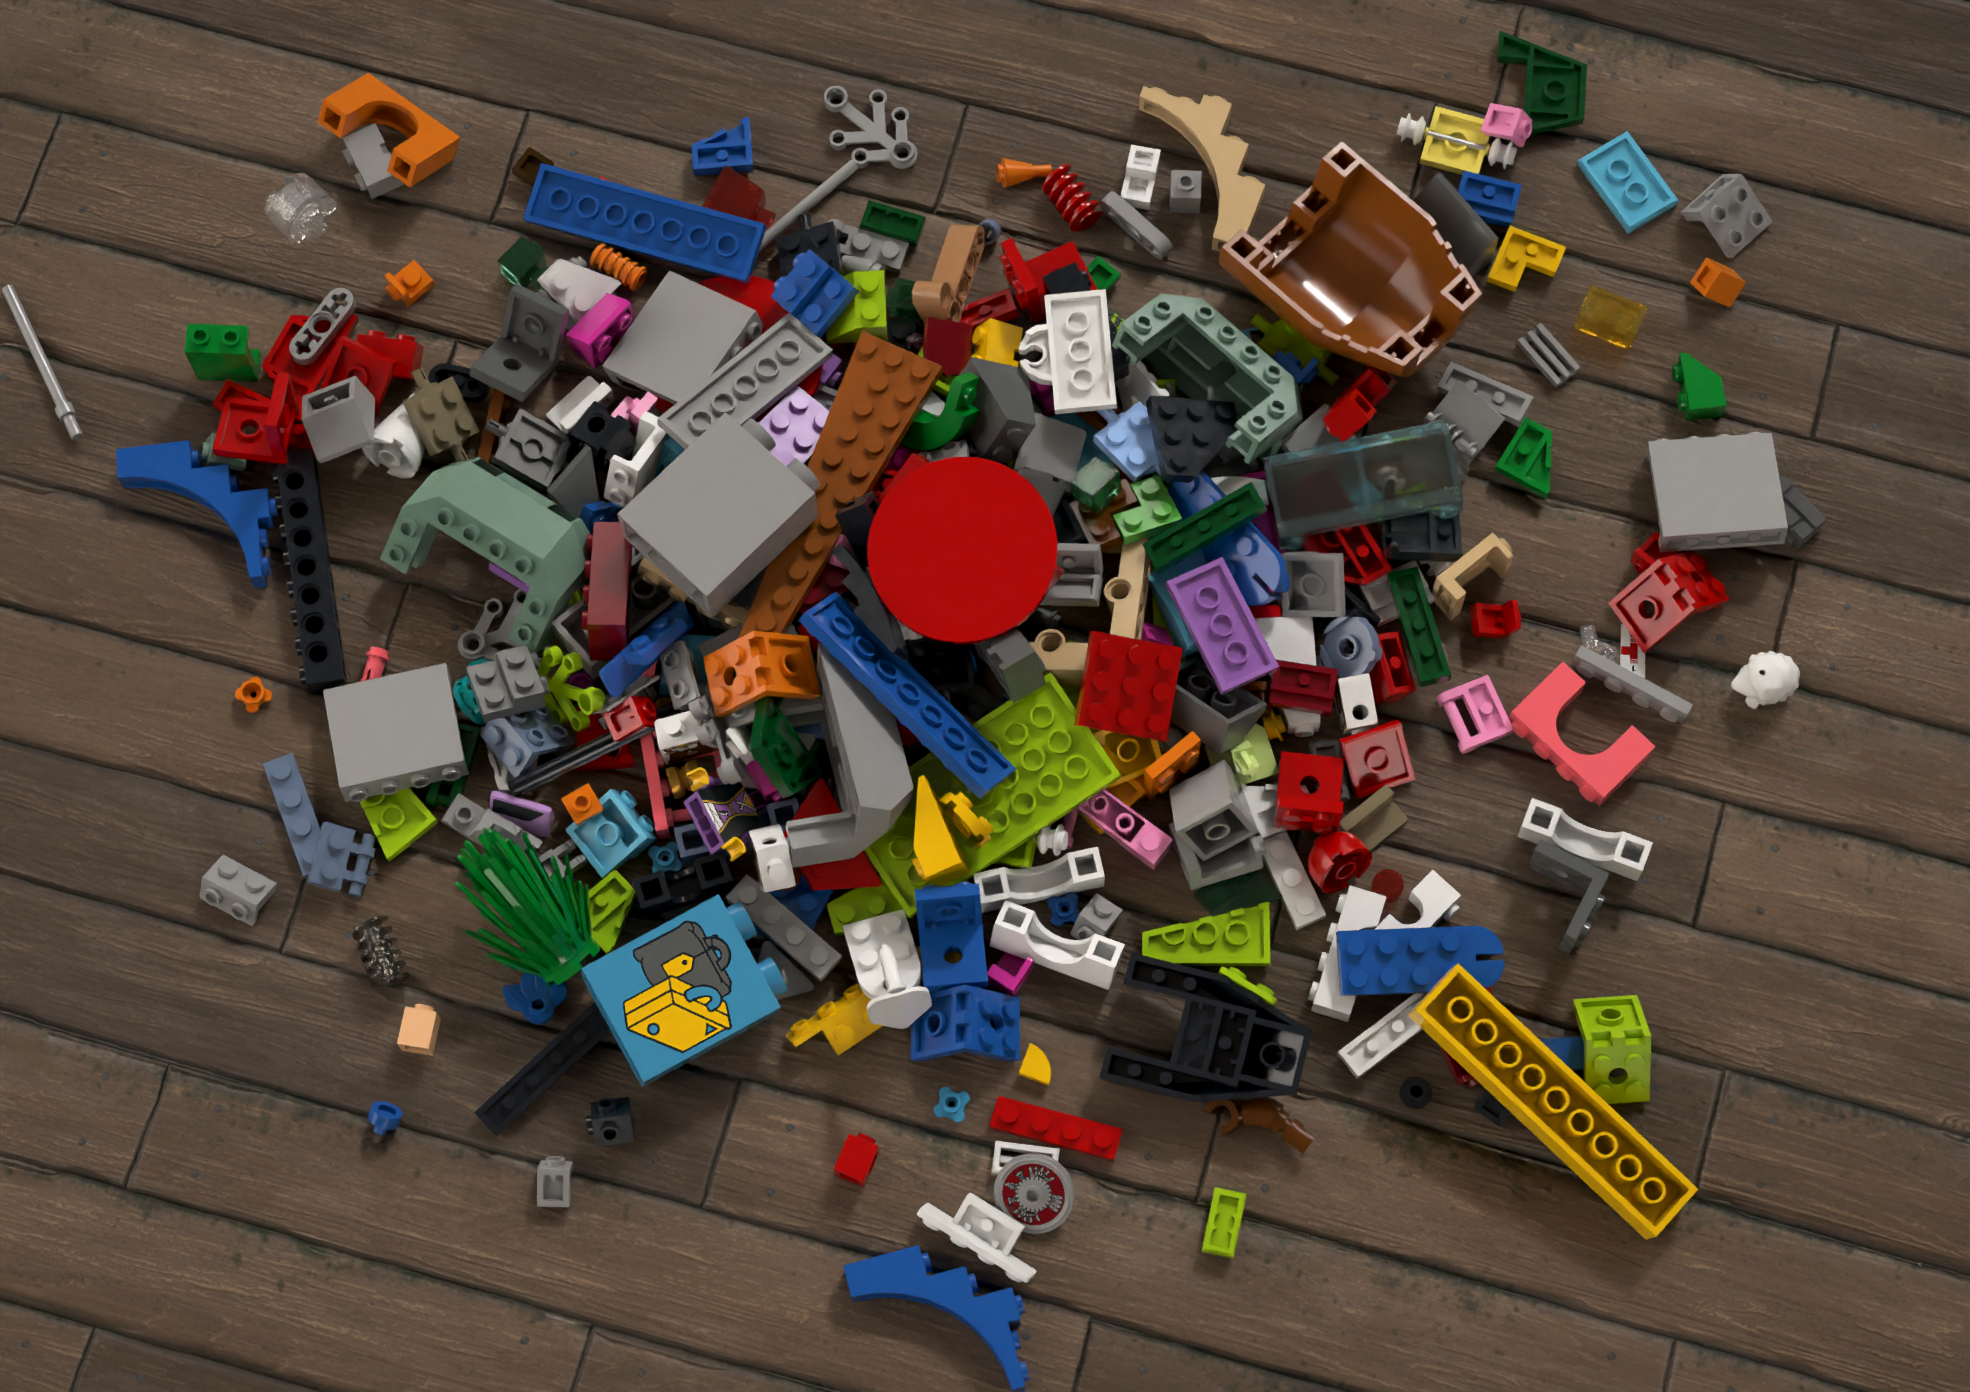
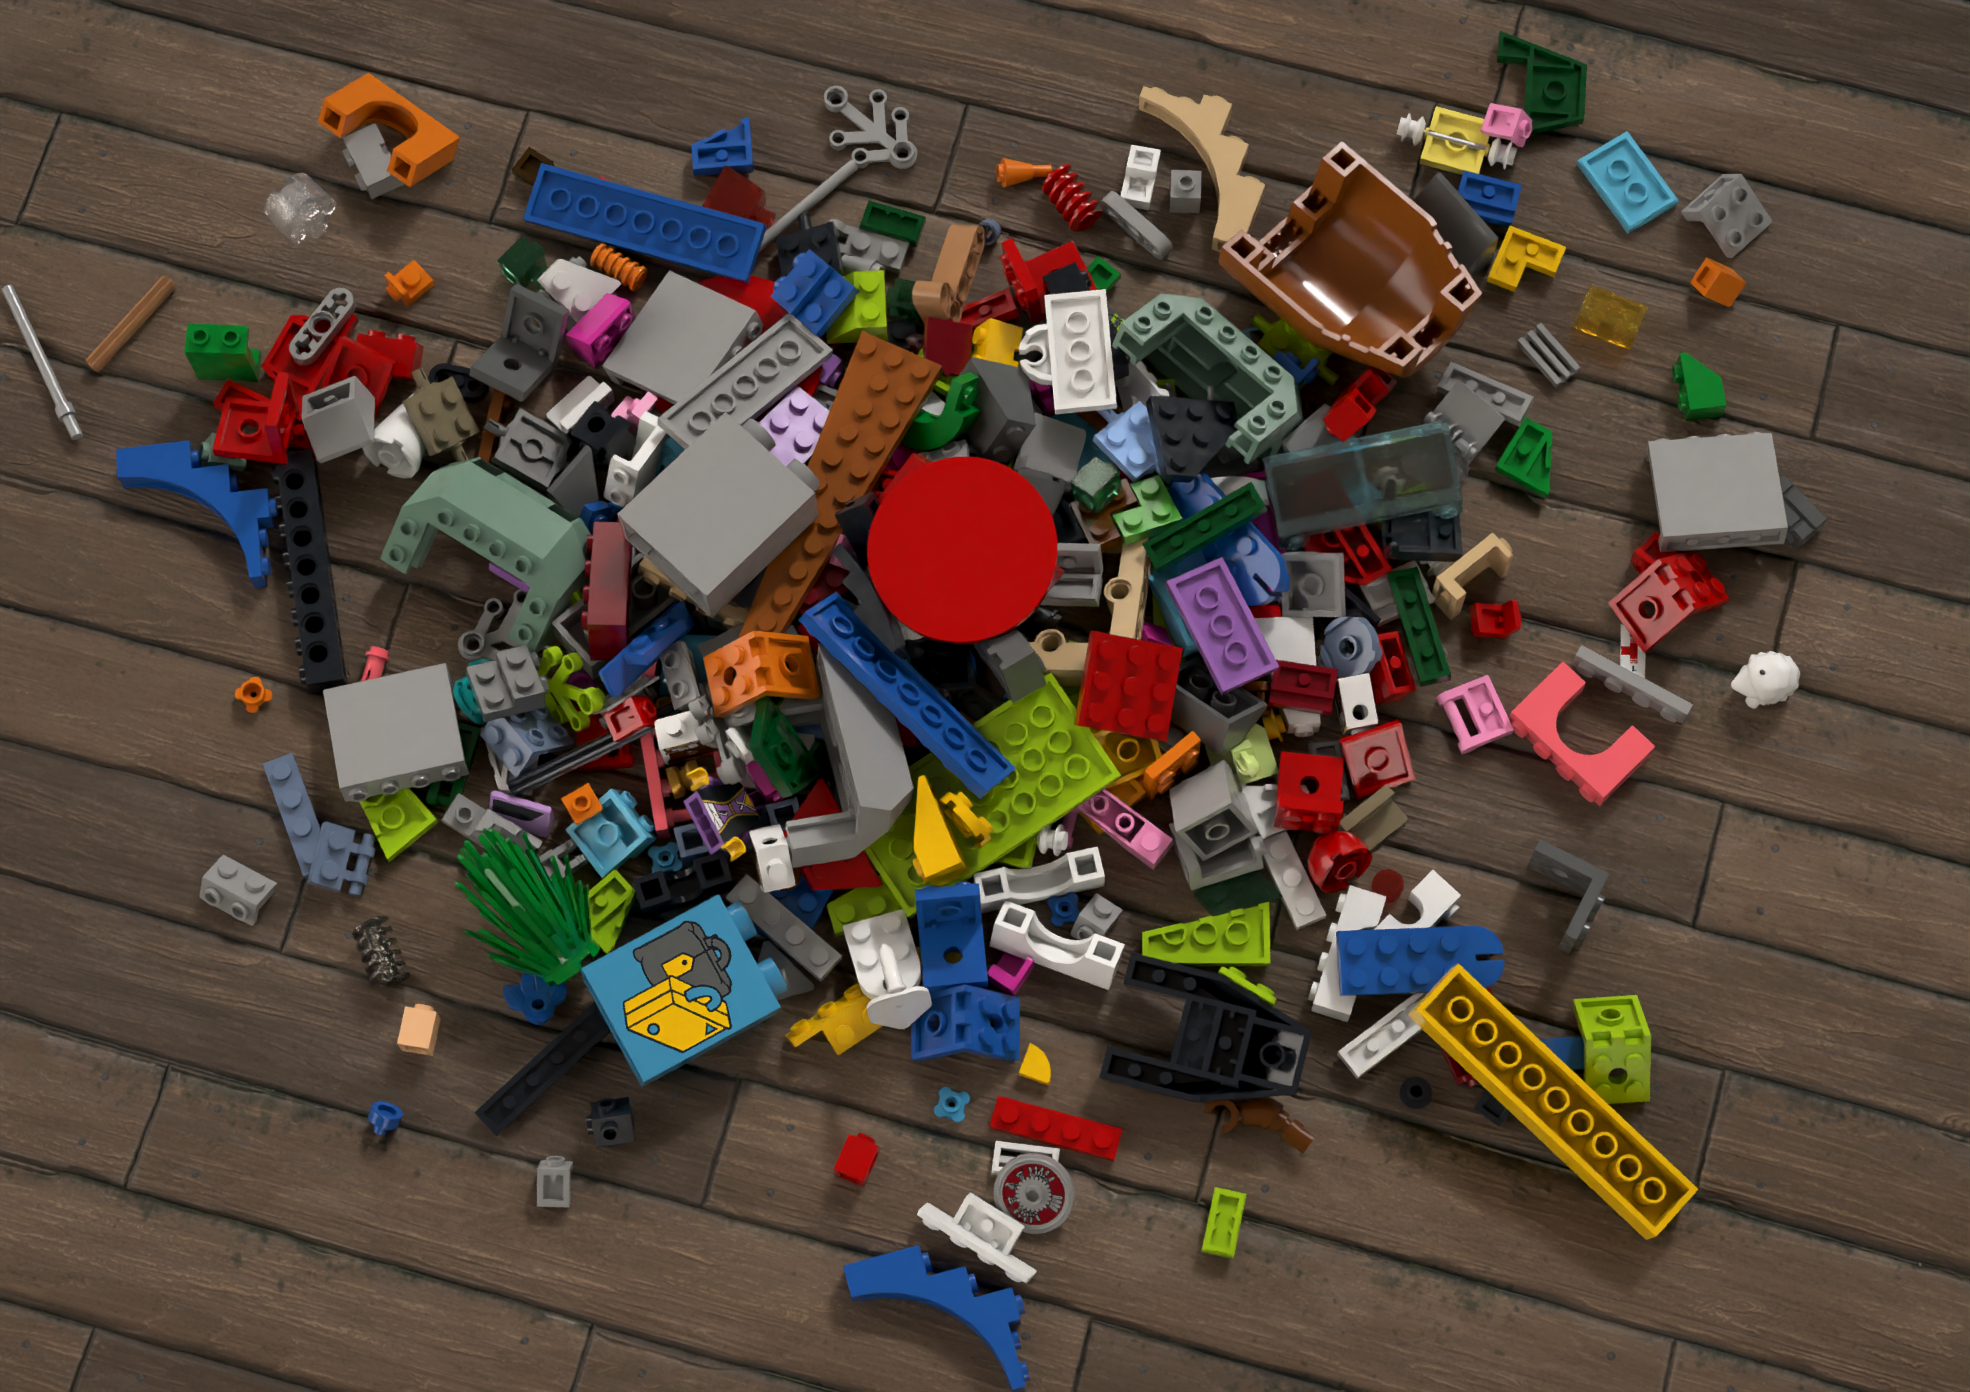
white arch [1517,798,1653,881] -> none
clear arm [1579,625,1618,662] -> none
none -> medium nougat axle [86,276,176,372]

